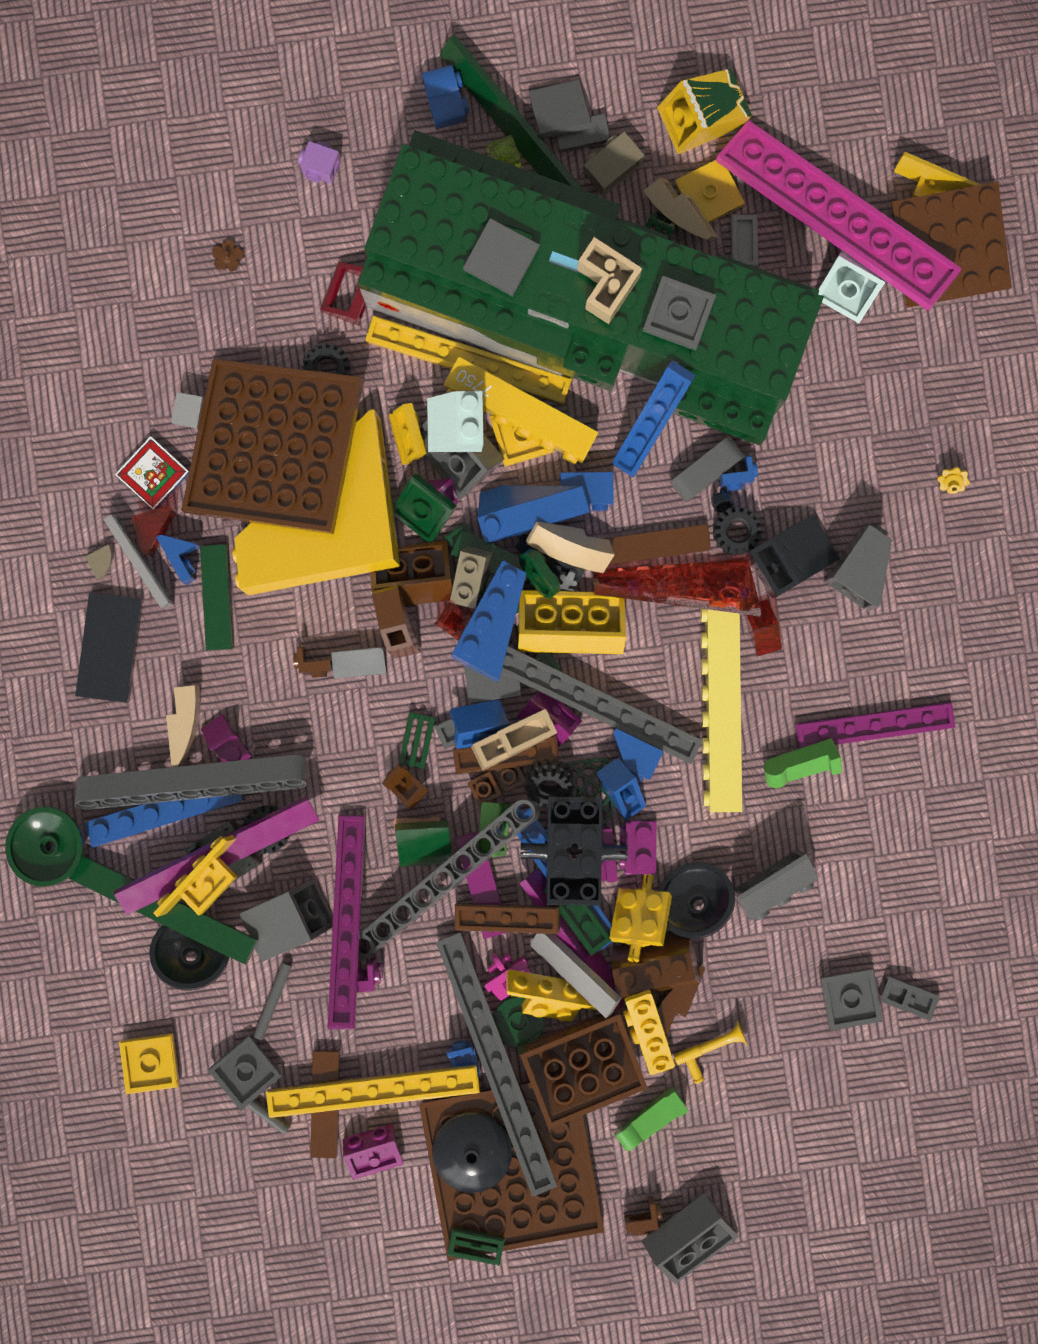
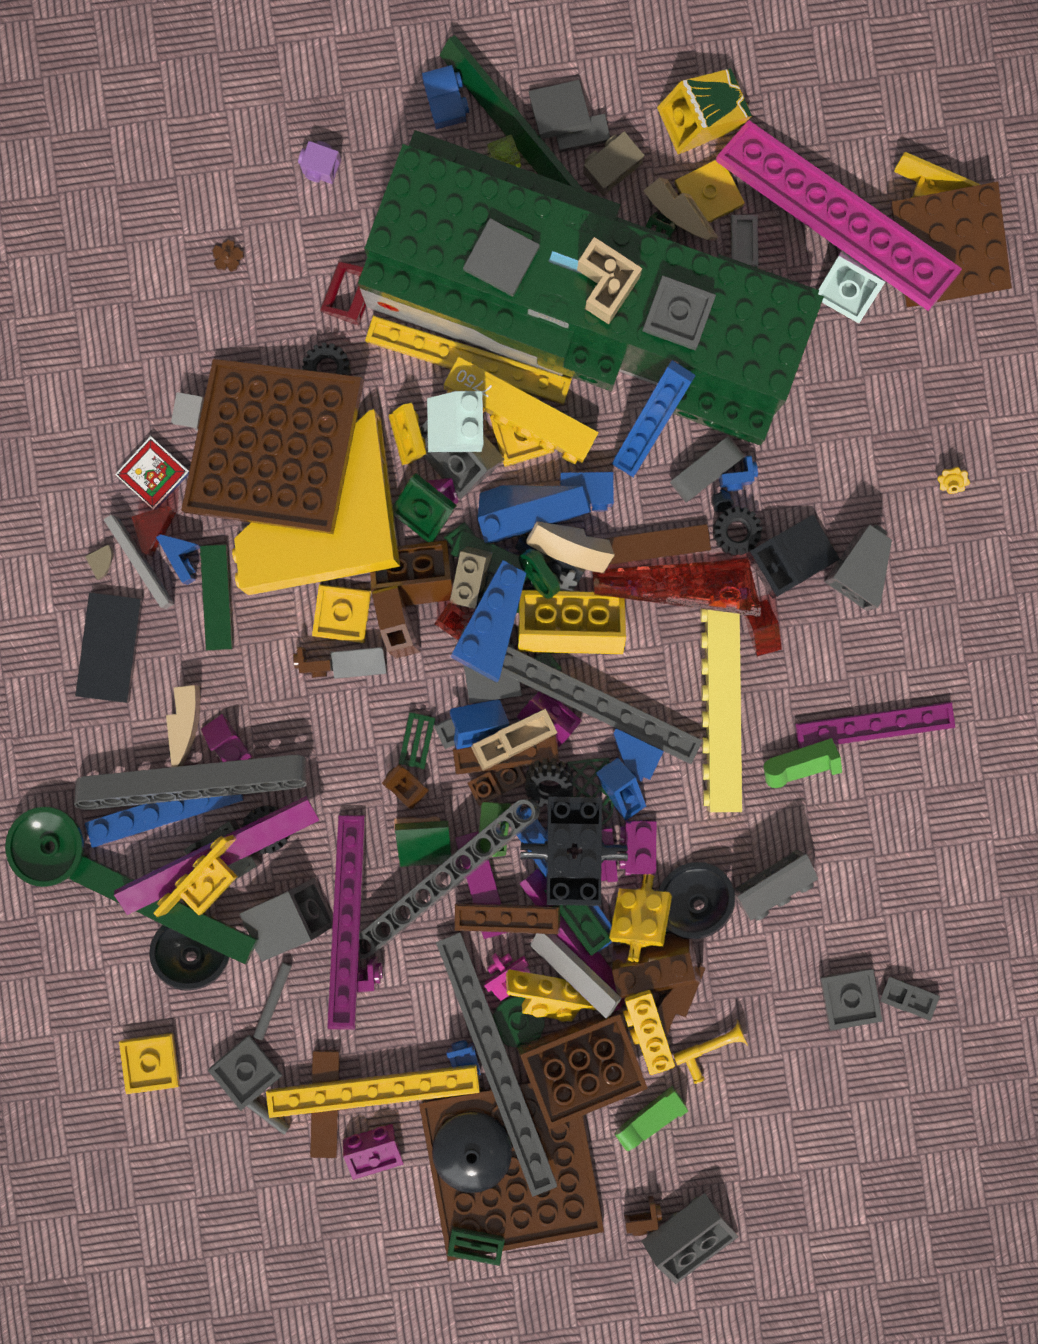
none -> yellow tile [312,584,372,643]

